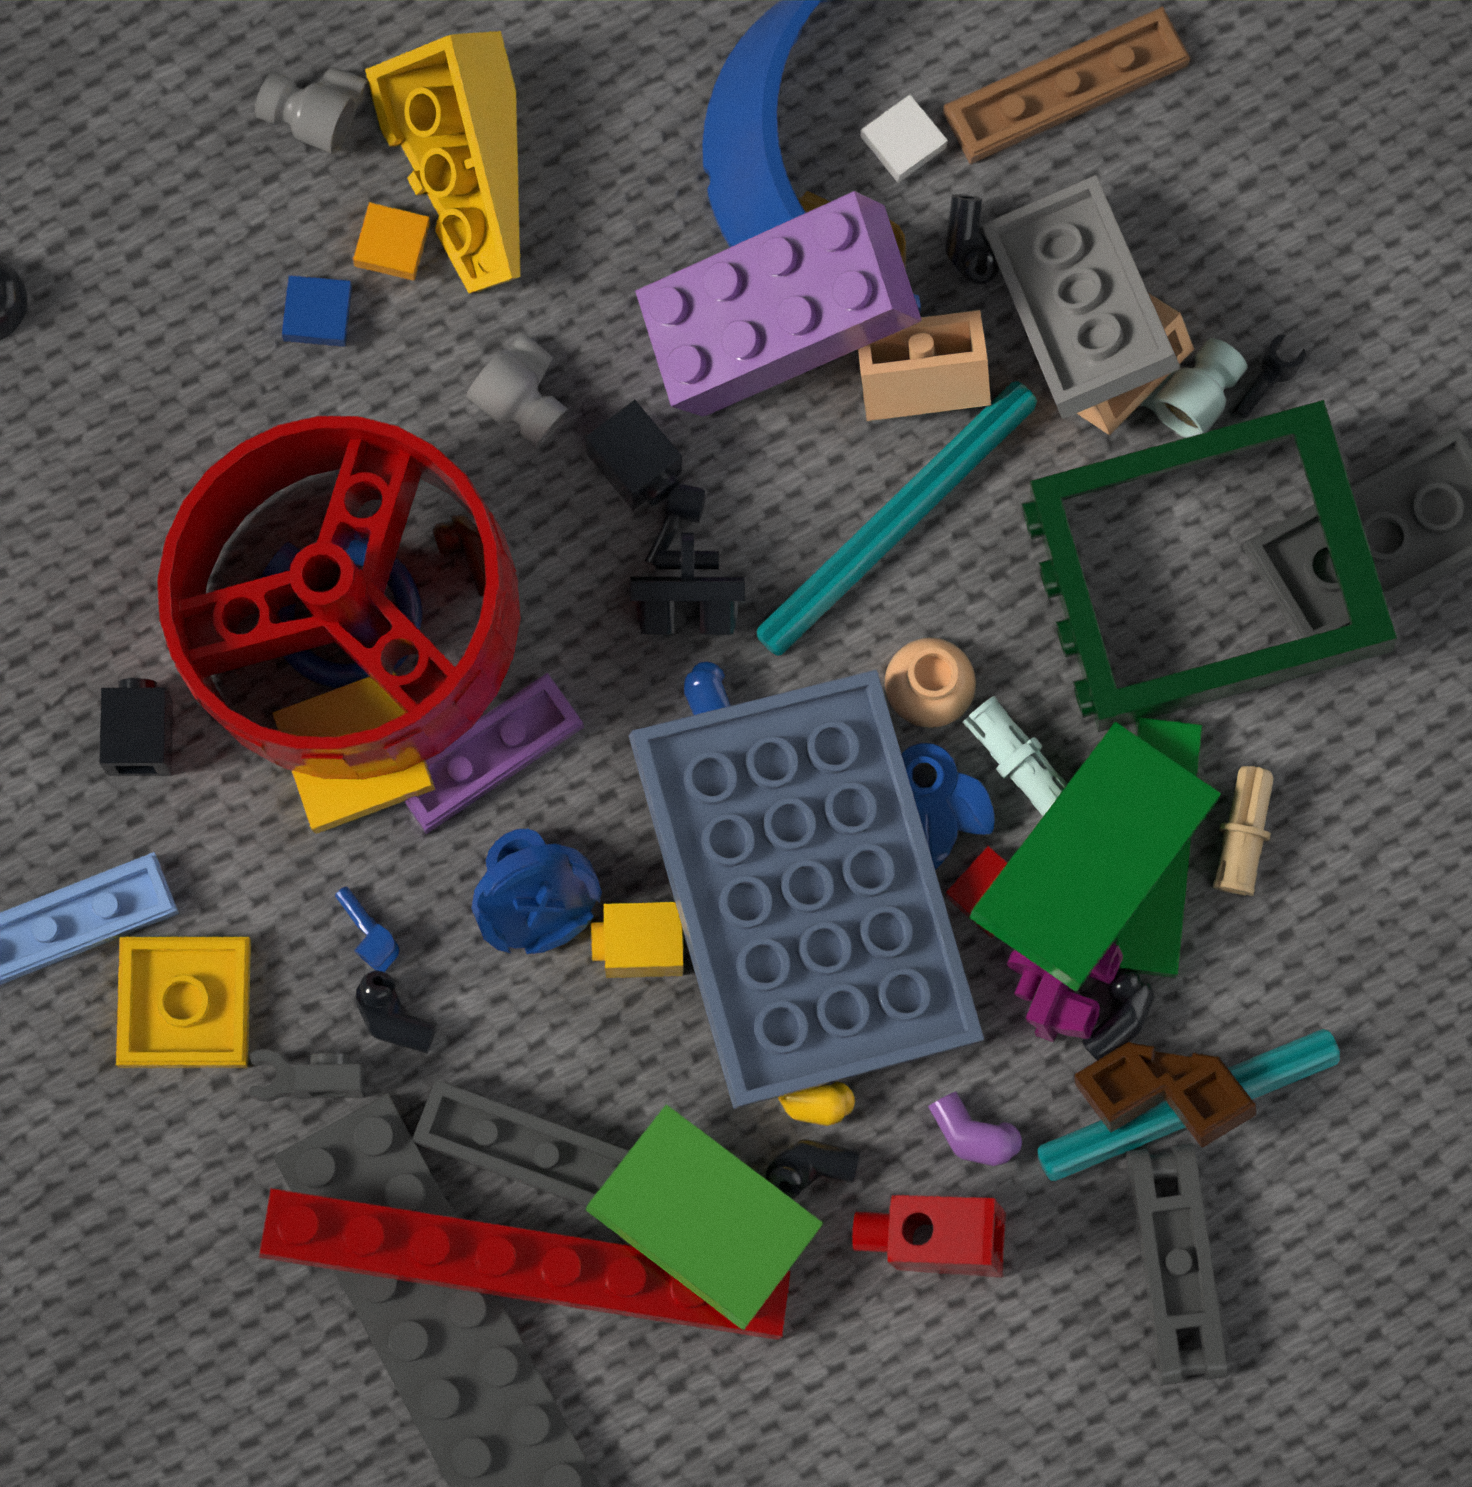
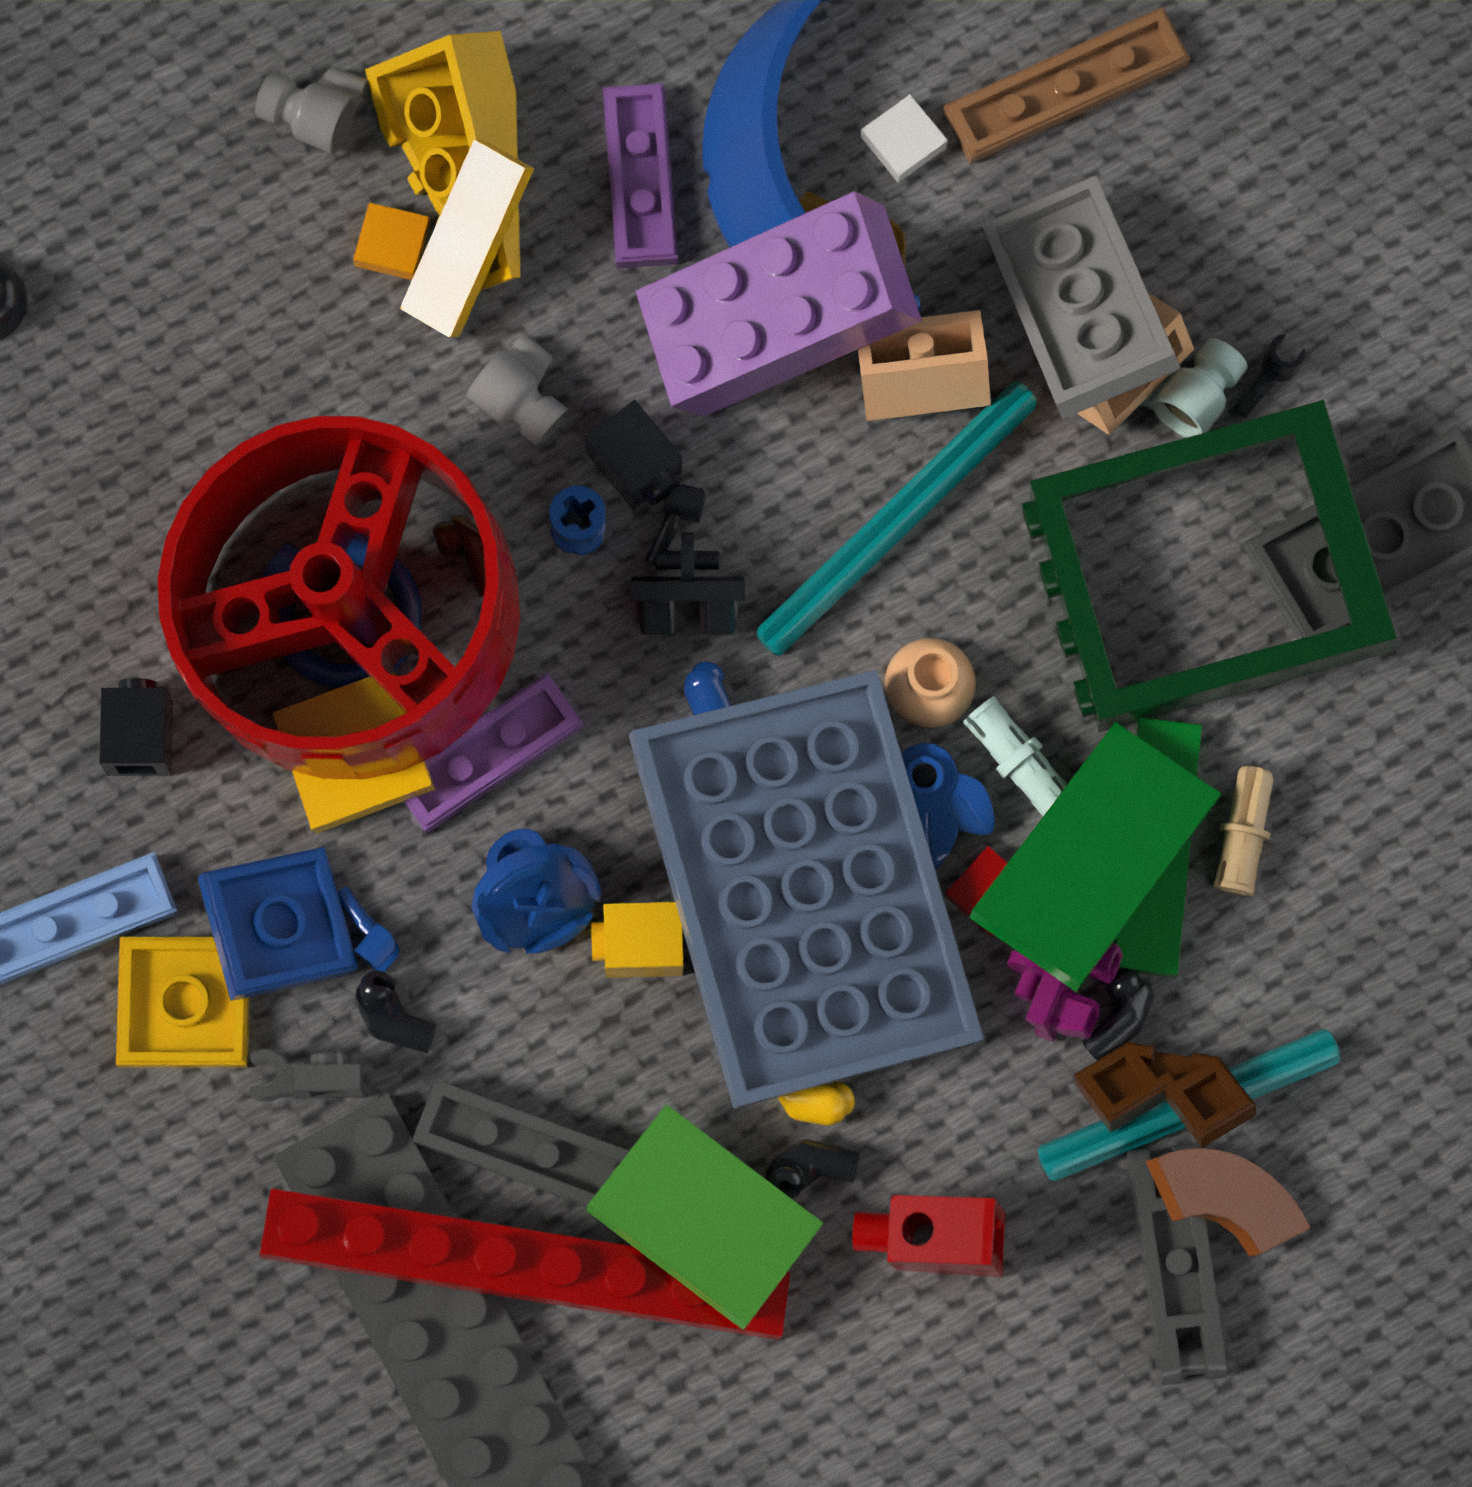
blue tile [282,275,352,347] -> none
medium lavender arm [928,1091,1022,1166] -> none
black arm [945,194,999,284] -> none
none -> blue plate [198,847,358,1001]
none -> tile [400,140,534,338]
none -> blue bush [549,486,606,556]
none -> medium lavender tile [603,83,678,269]
none -> dark orange tile [1146,1148,1310,1257]

